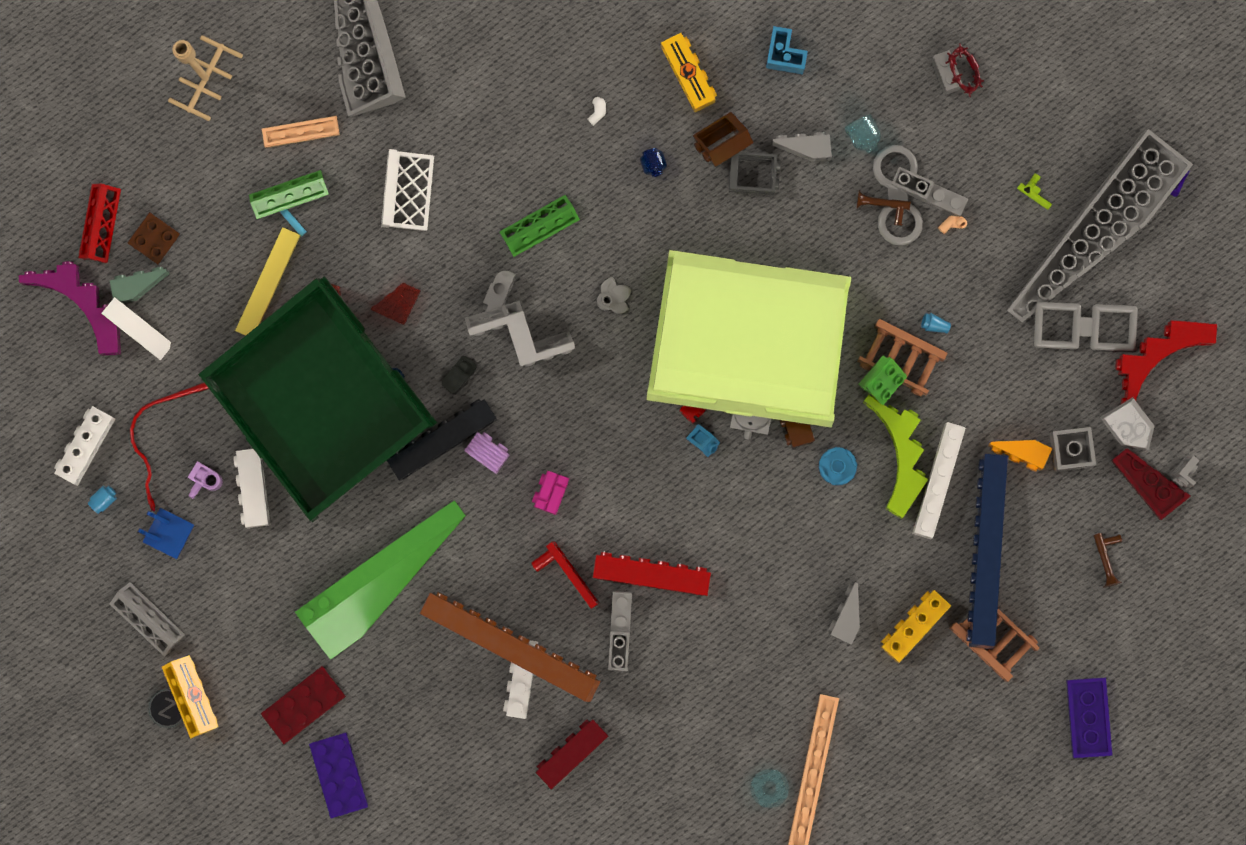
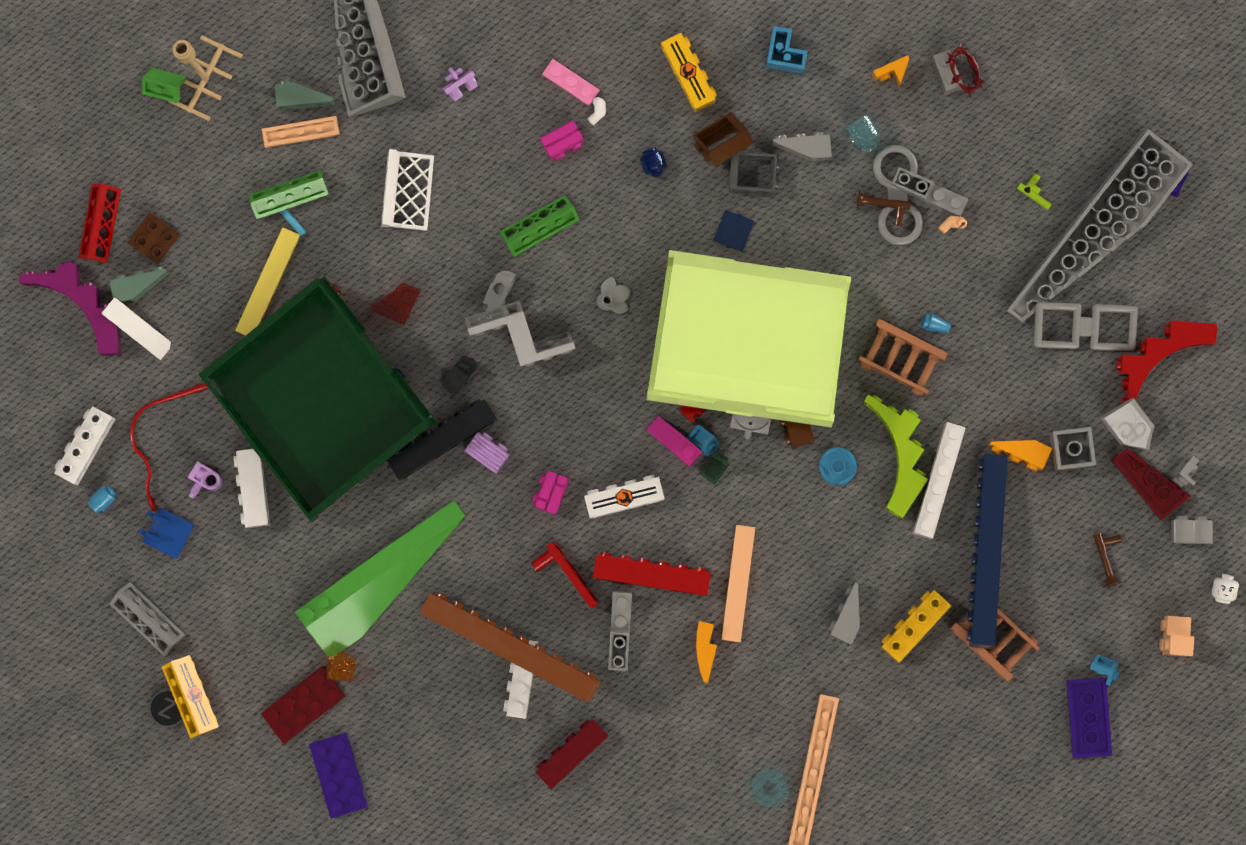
bright green bracket [858,355,907,405] -> none
none -> bright green panel [142,68,186,103]
none -> sand green slope [275,80,335,110]
none -> clear orange brick [326,653,356,681]
none -> lavender hips [442,67,478,101]
none -> dark pink brick [540,120,584,161]
none -> bright pink plate [542,59,600,106]
none -> white brick [584,475,665,519]
none -> dark pink slope [646,416,702,468]
none -> light orange slope [696,621,717,683]
none -> clear green bracket [700,453,729,485]
none -> dark blue piece [713,210,754,252]
none -> light nougat tile [721,525,755,642]
none -> light orange slope [872,55,909,87]
none -> dark azure bracket [1090,654,1120,686]
none -> light nougat brick [1159,616,1194,657]
none -> light grey brick [1171,516,1213,544]
none -> white head [1211,574,1239,604]

